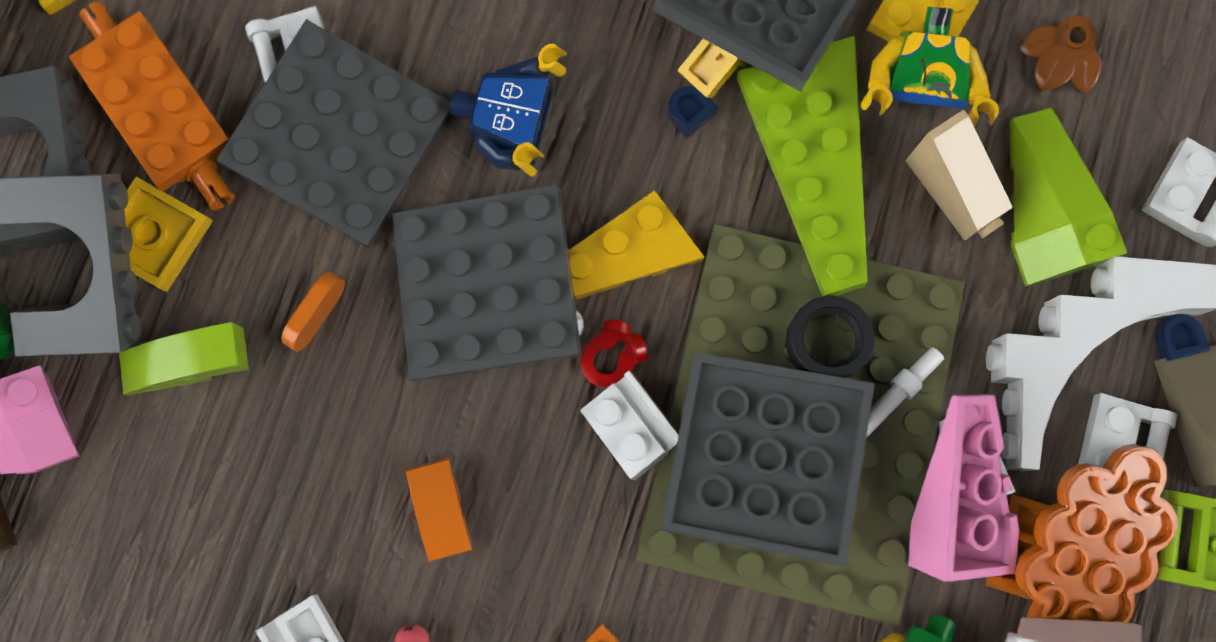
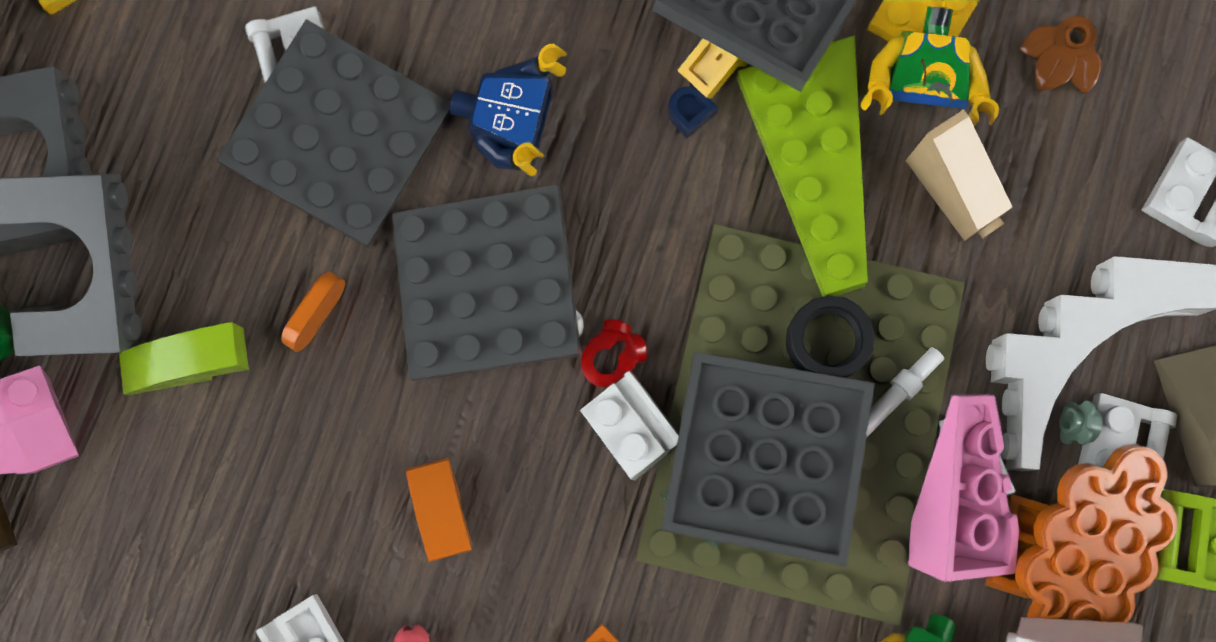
orange plate [68,2,235,211] -> none
yellow plate [124,177,213,292] -> none
yellow wing [568,190,705,300] -> none
lime wedge [1010,108,1127,287] -> none
dark blue tile [1155,314,1210,361] -> none
none -> sand green plate [1059,401,1103,445]

